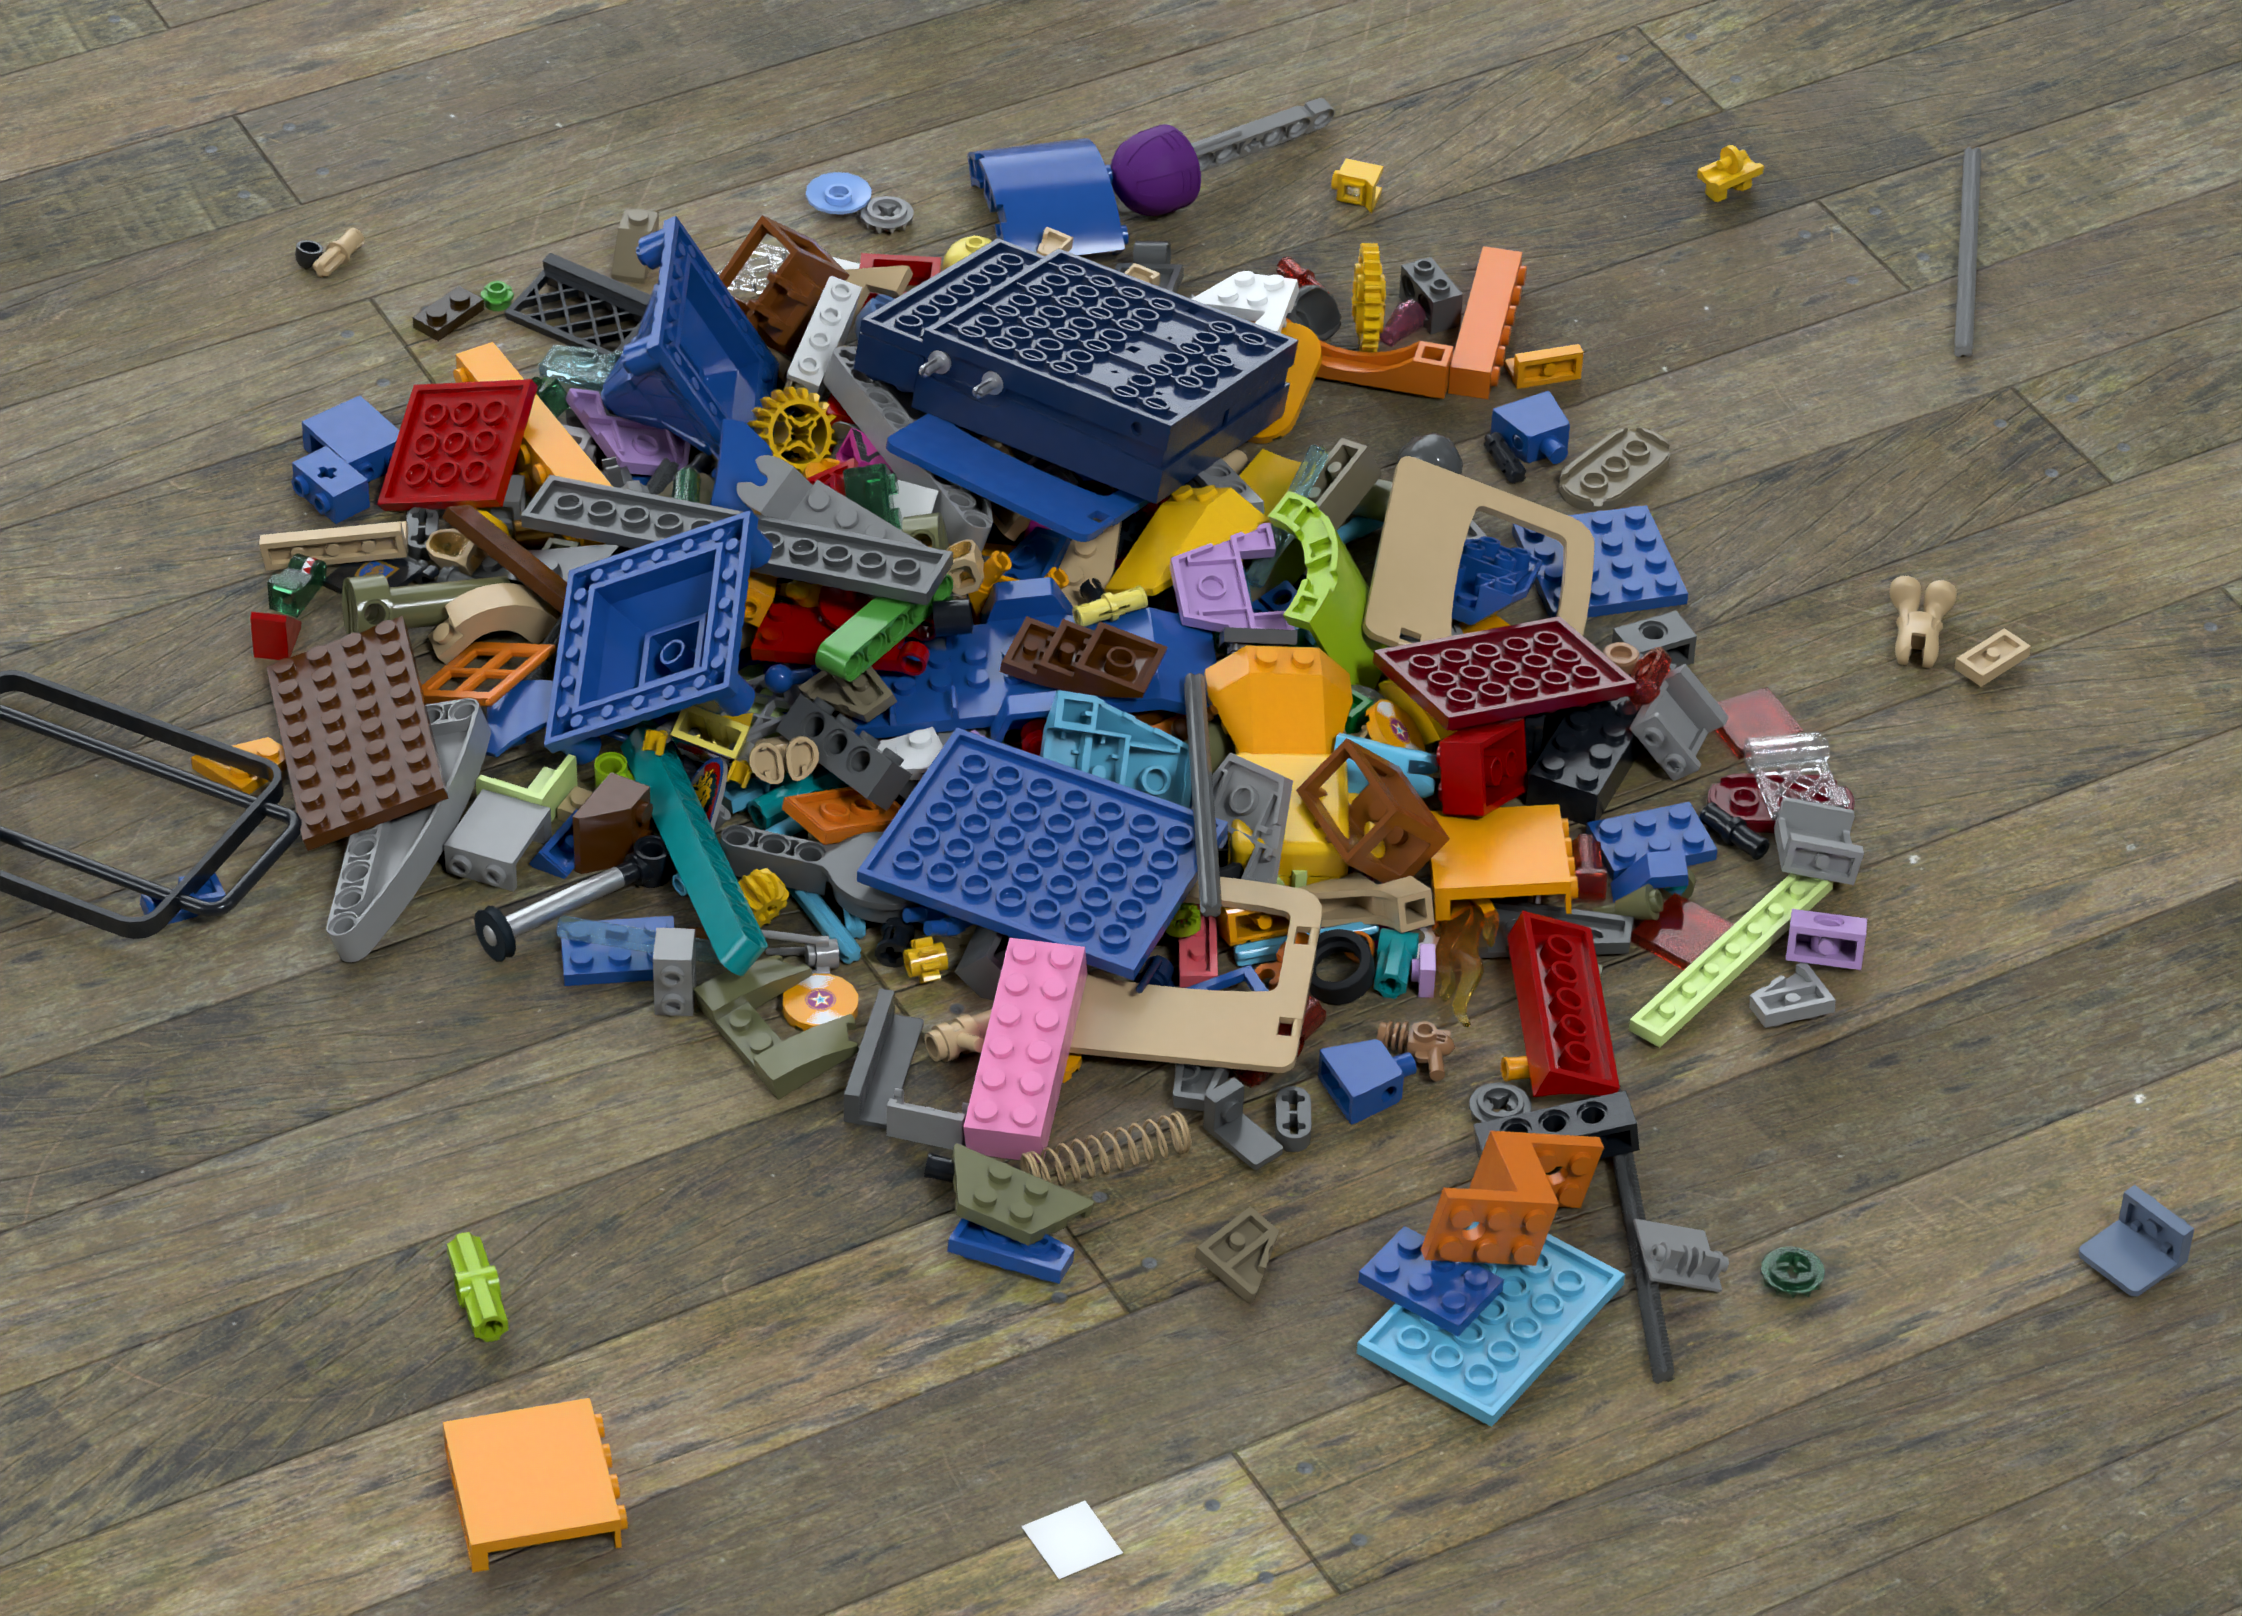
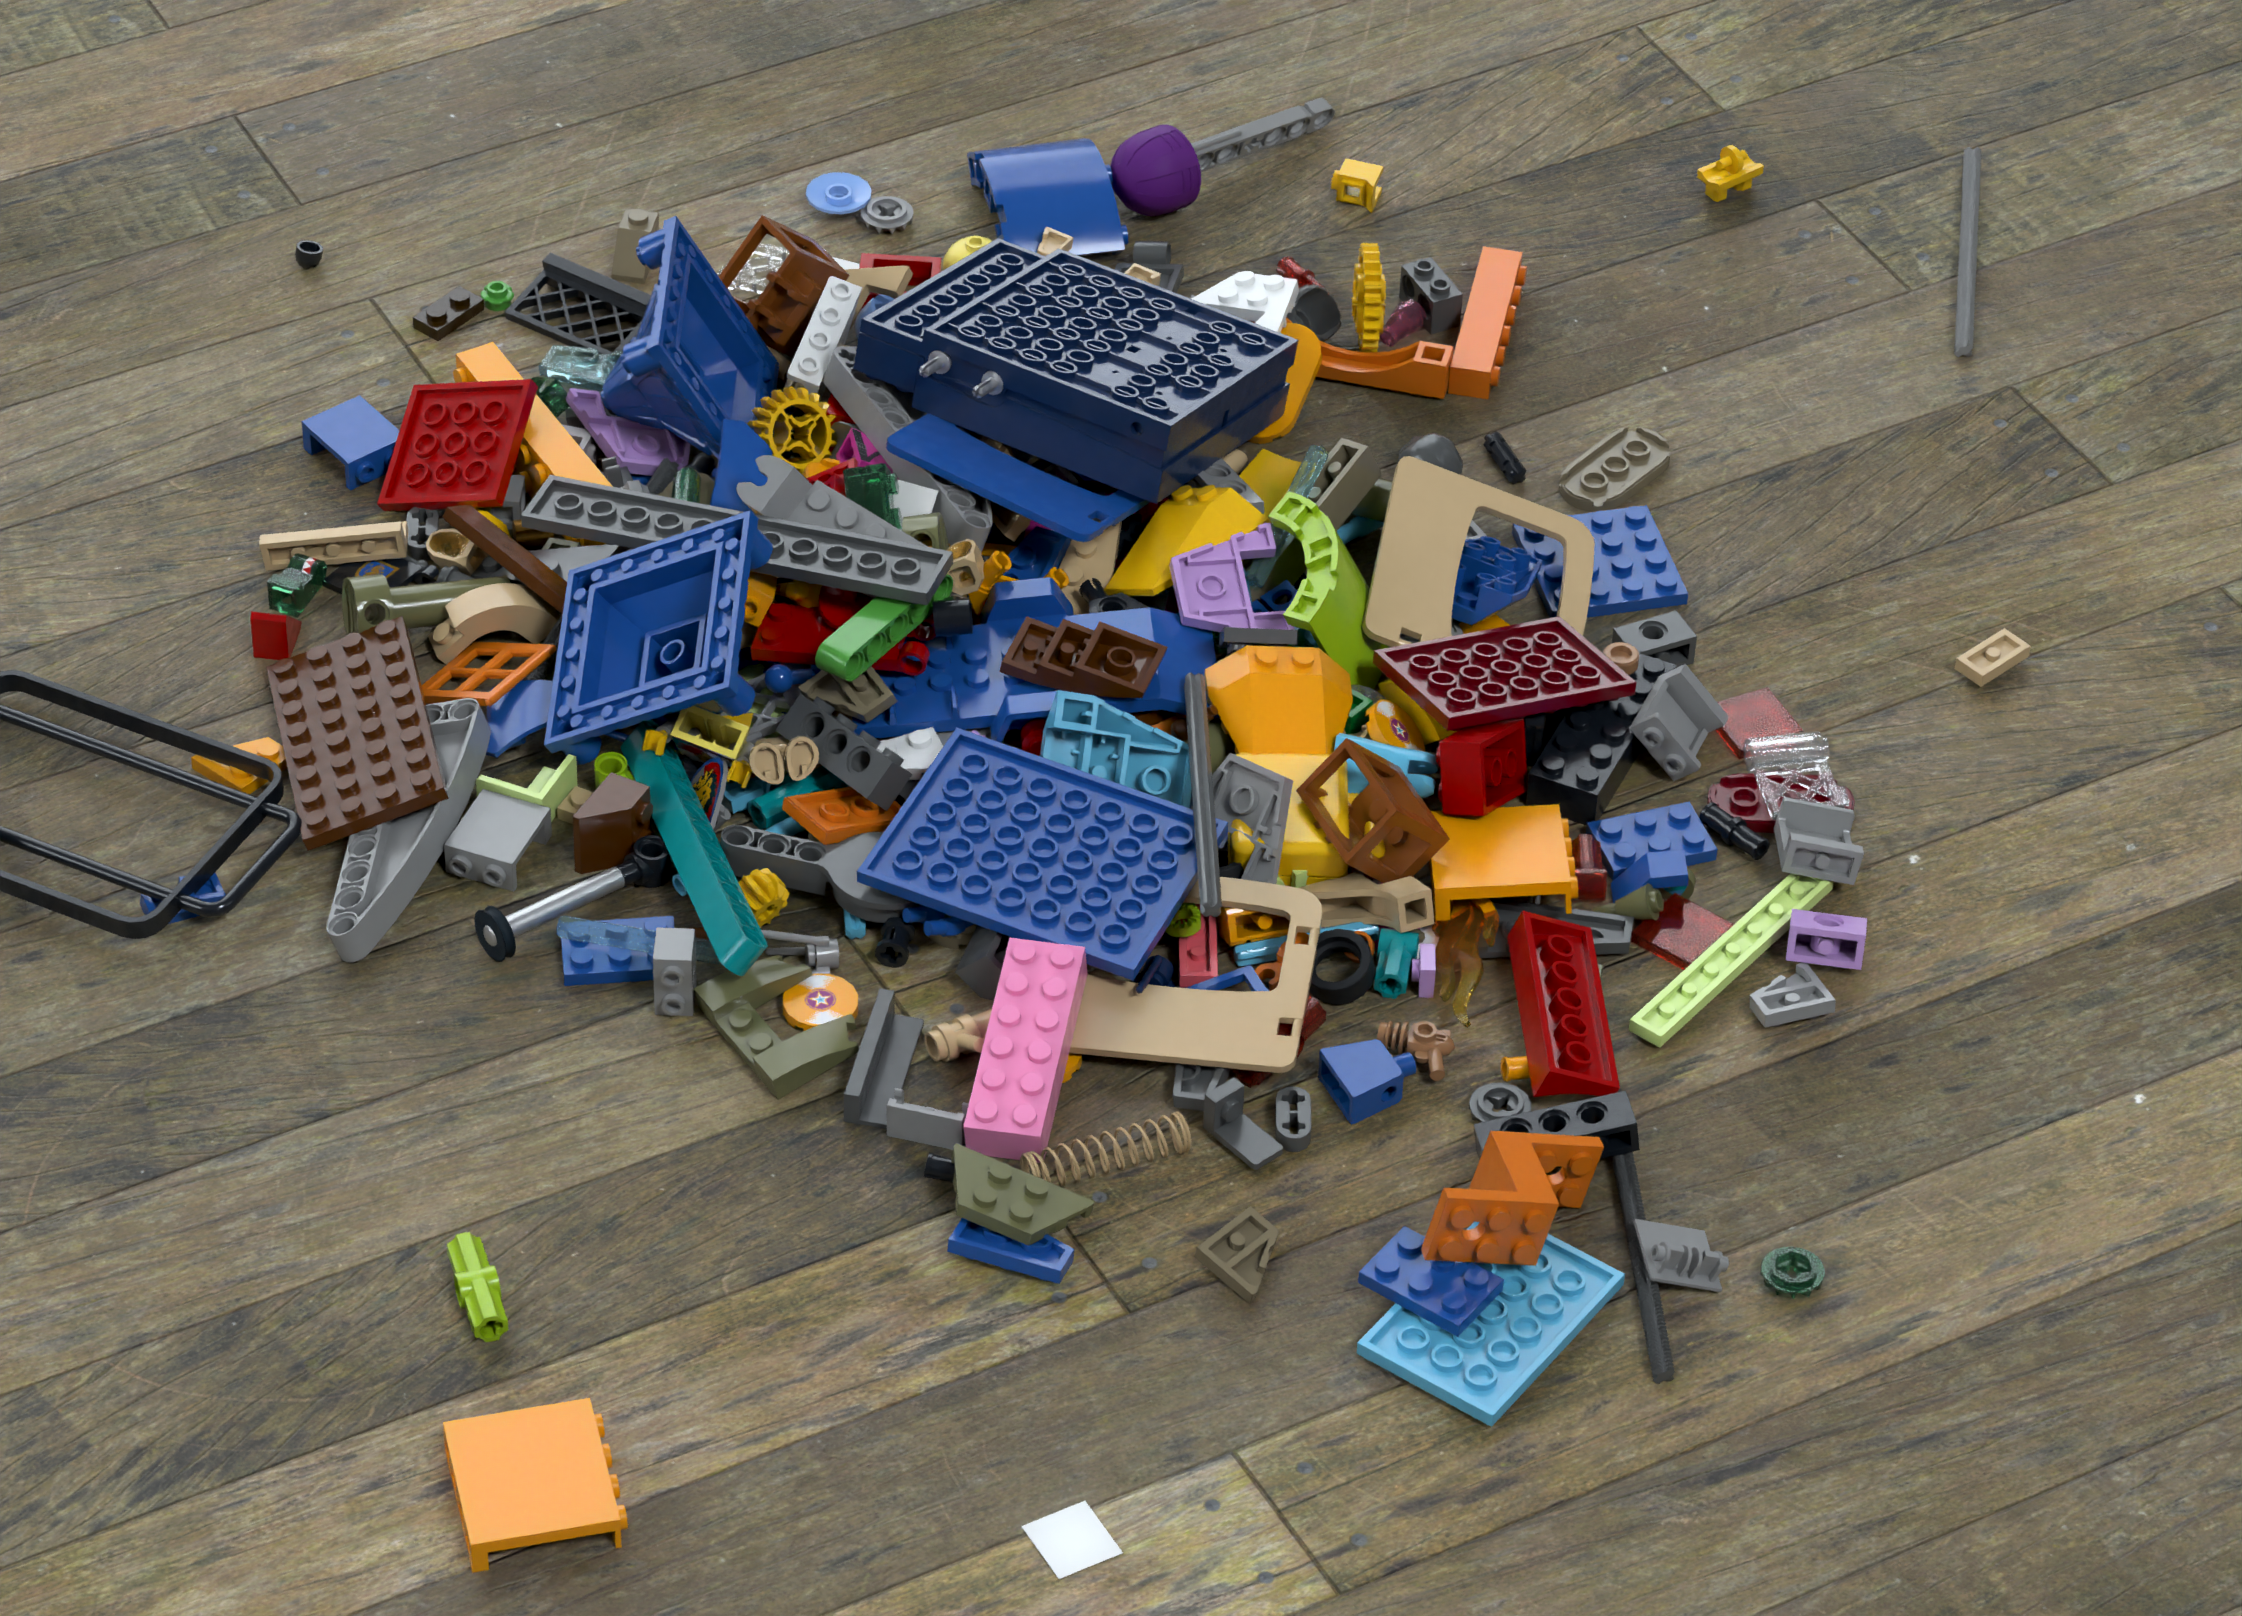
blue brick [292,446,370,524] -> none
tan axle [313,228,365,278] -> none
blue slope [529,809,579,879] -> none
medium azure axle [786,887,861,964] -> none
yellow gear [903,936,948,984] -> none
light yellow pin [1072,585,1148,627] -> none
blue torso [1491,391,1570,464] -> none
light orange panel [1505,344,1584,389] -> none
clear red plate [1627,646,1672,705] -> none
tan piece [1889,576,1957,668] -> none
sand blue bracket [2078,1185,2194,1297] -> none

